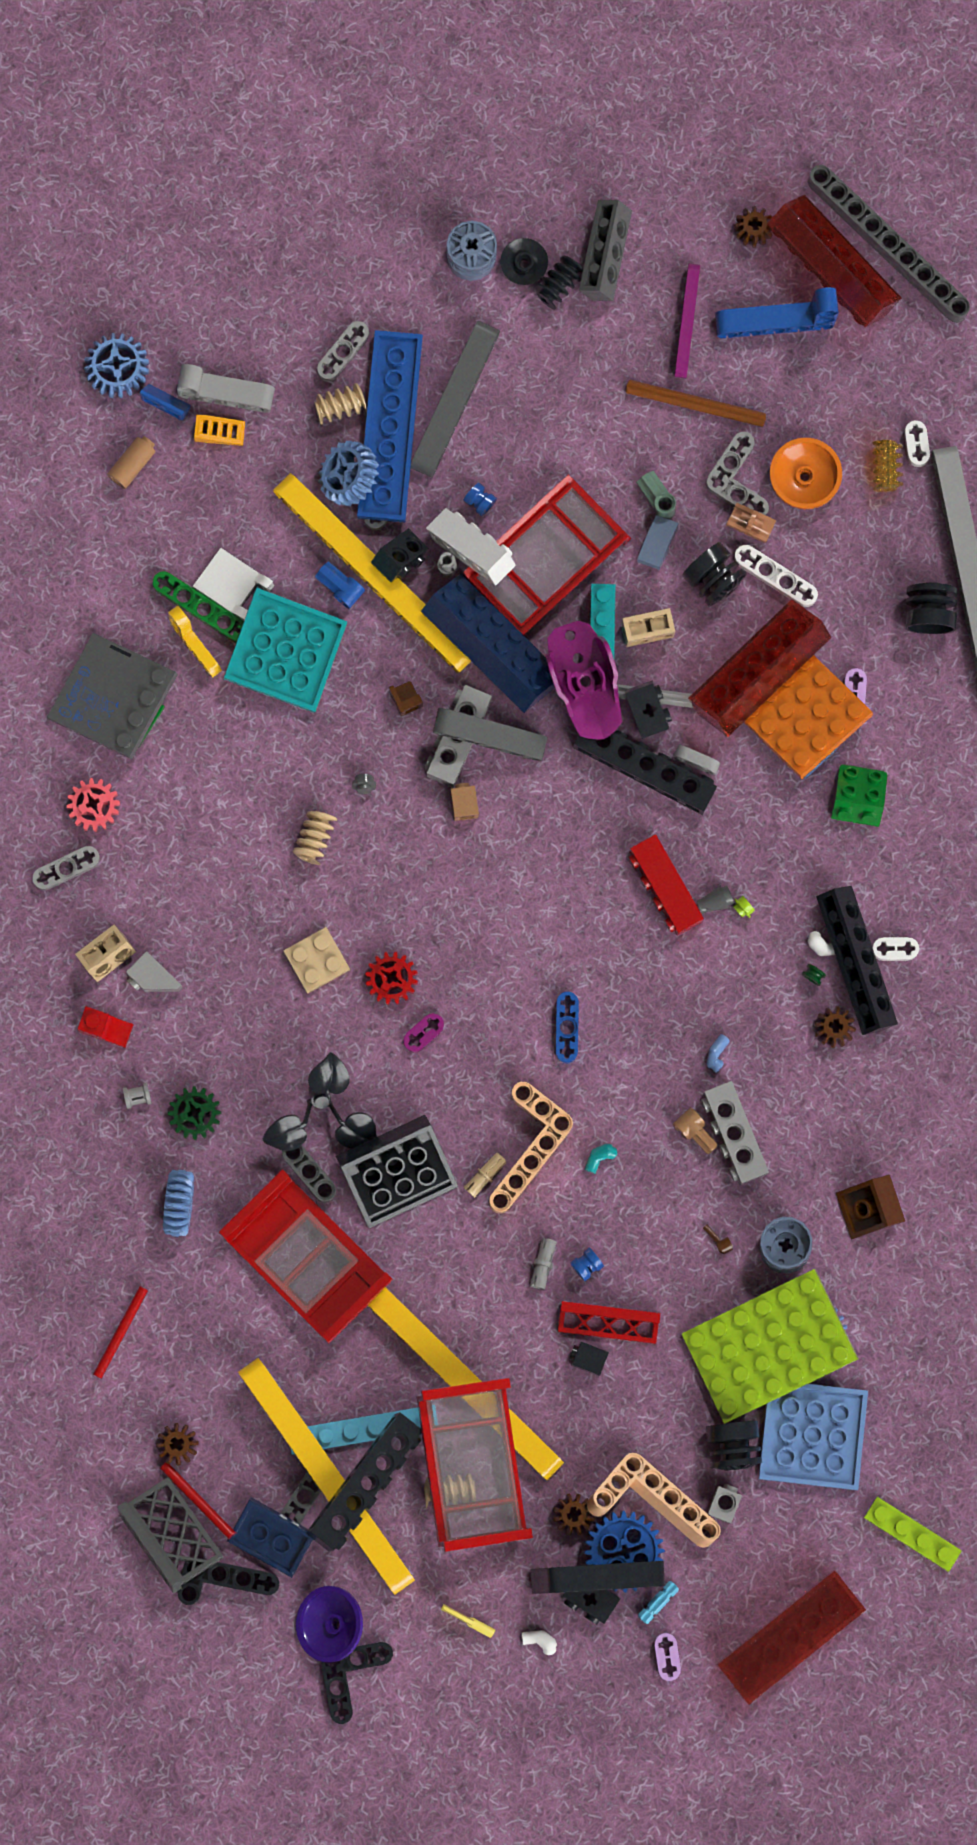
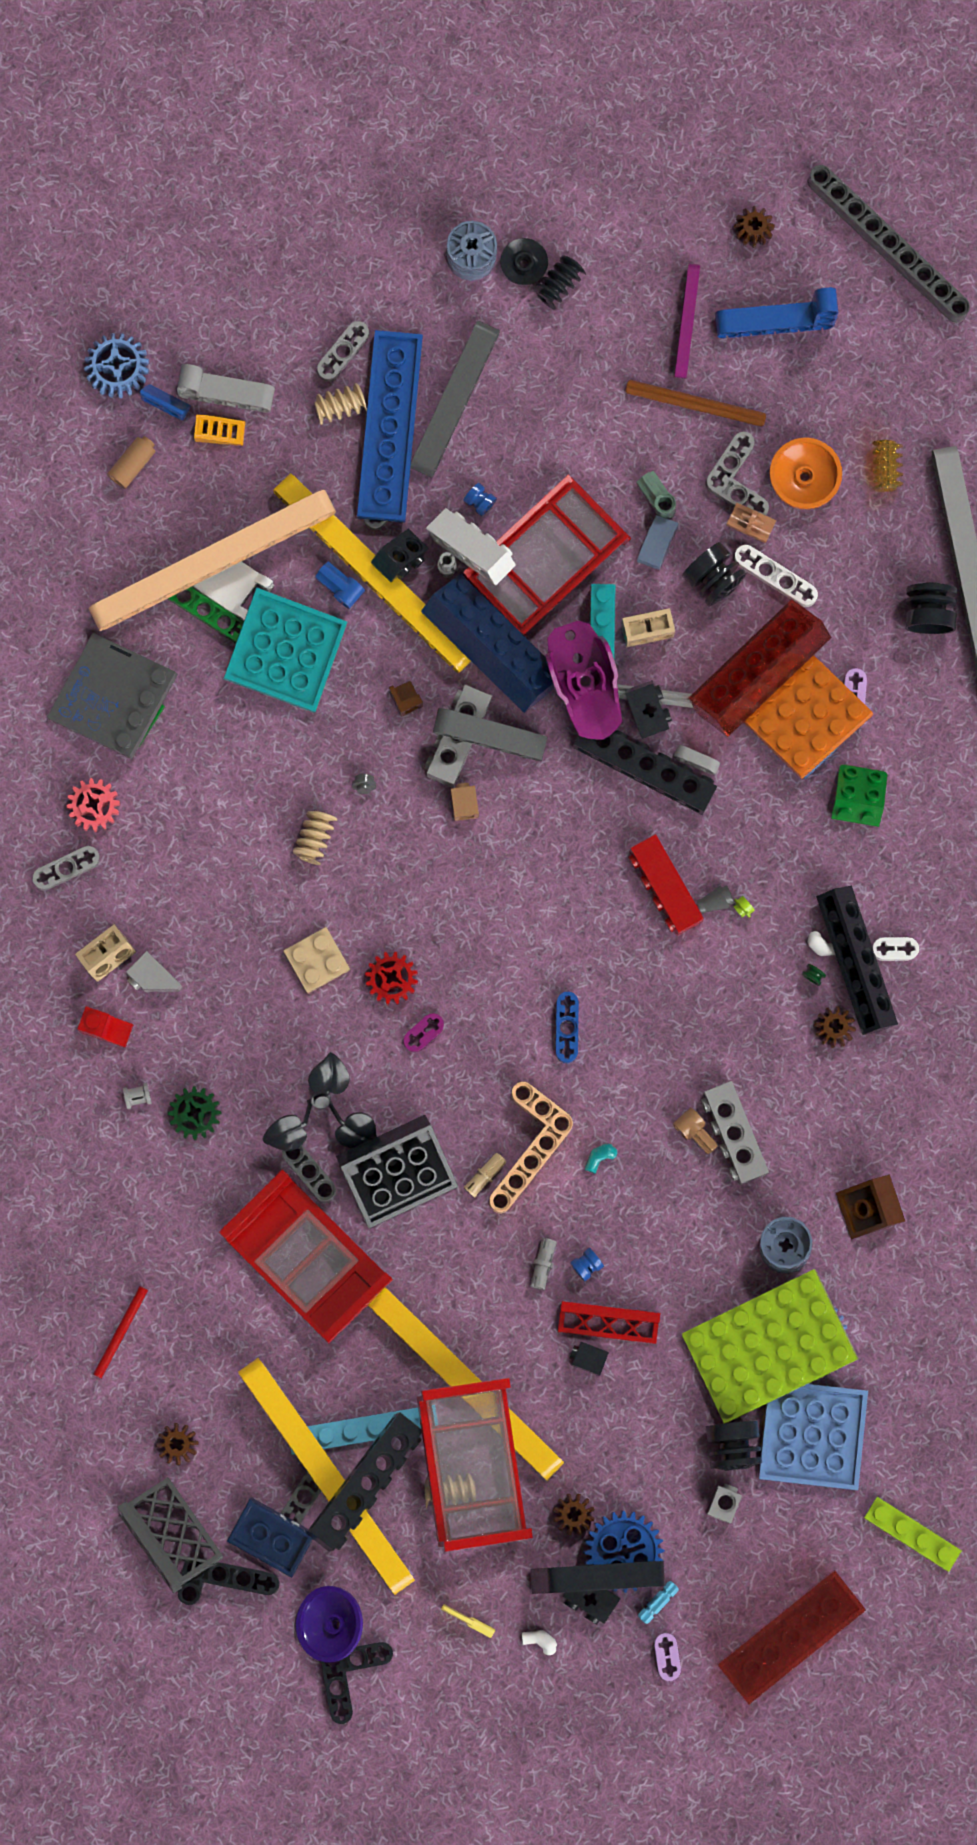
red bar [160,1462,236,1539] -> none
medium blue gear [163,1169,194,1237] -> none
yellow beam [168,605,222,678] -> none
medium blue gear [317,440,379,506] -> none
dark grey brick [579,200,632,301] -> none
light nougat beam [587,1453,721,1548] -> none
reddish brown hand [703,1224,733,1254] -> none
medium blue arm [706,1034,730,1072] -> none
clear red brick [767,194,902,328] -> none
white beam [904,420,930,467] -> none
none -> light nougat beam [89,490,336,631]

